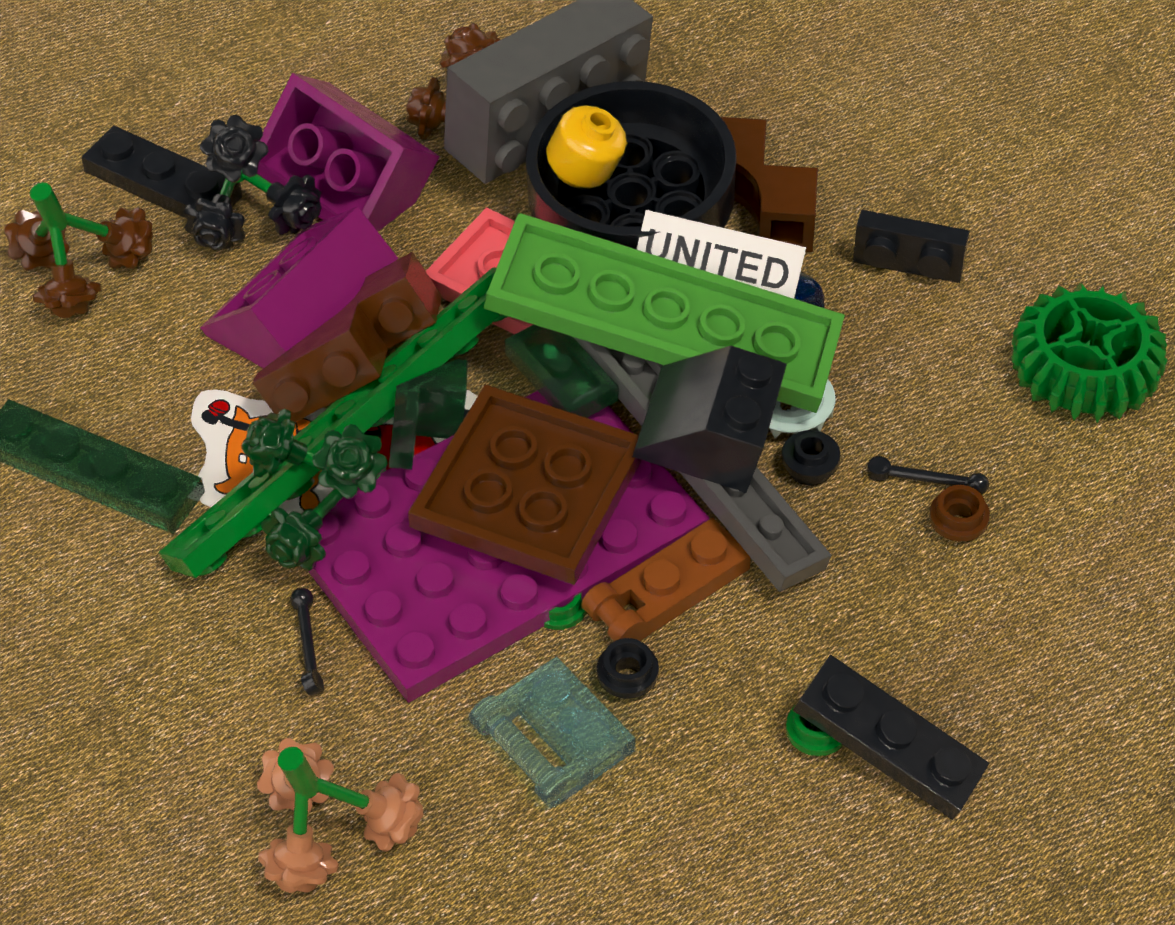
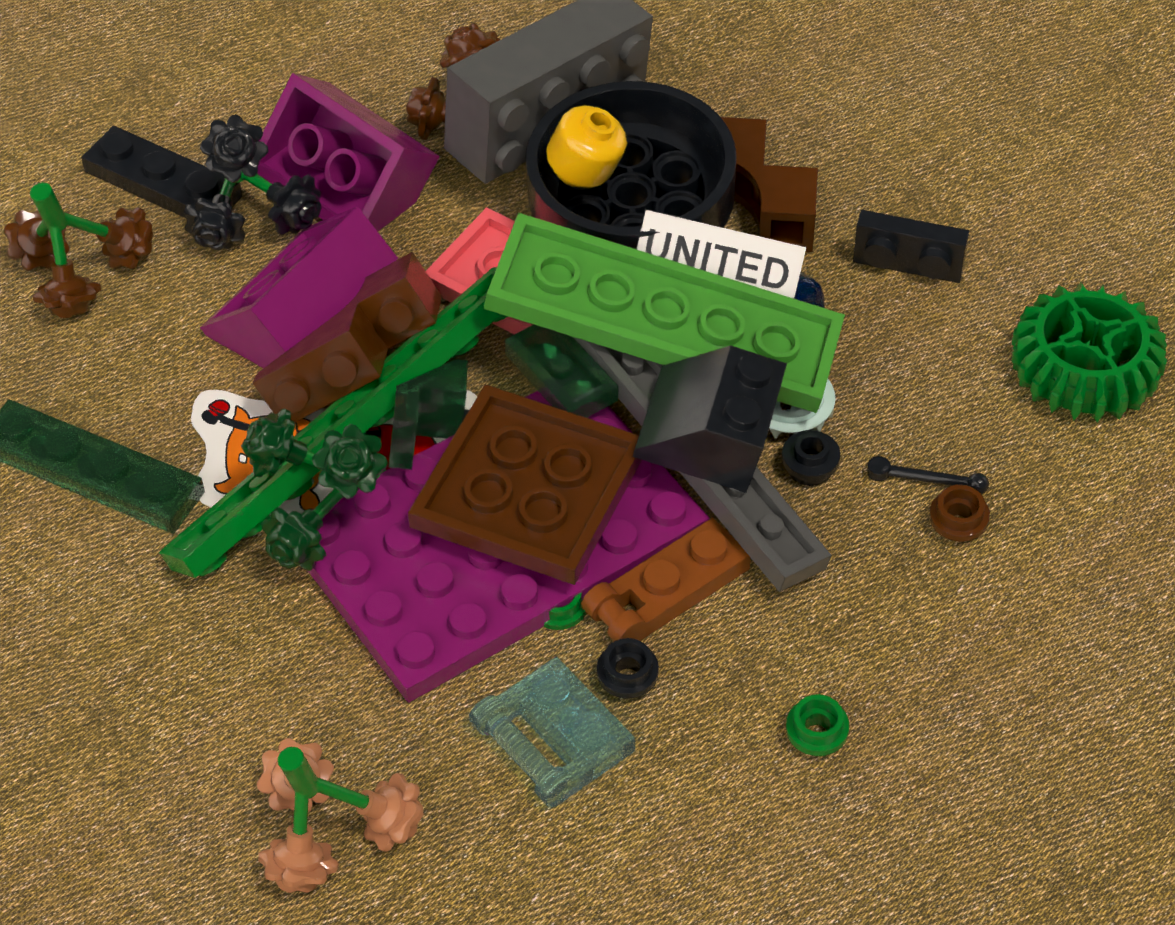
black hinge [290,587,324,696] -> none
black plate [793,654,990,820] -> none

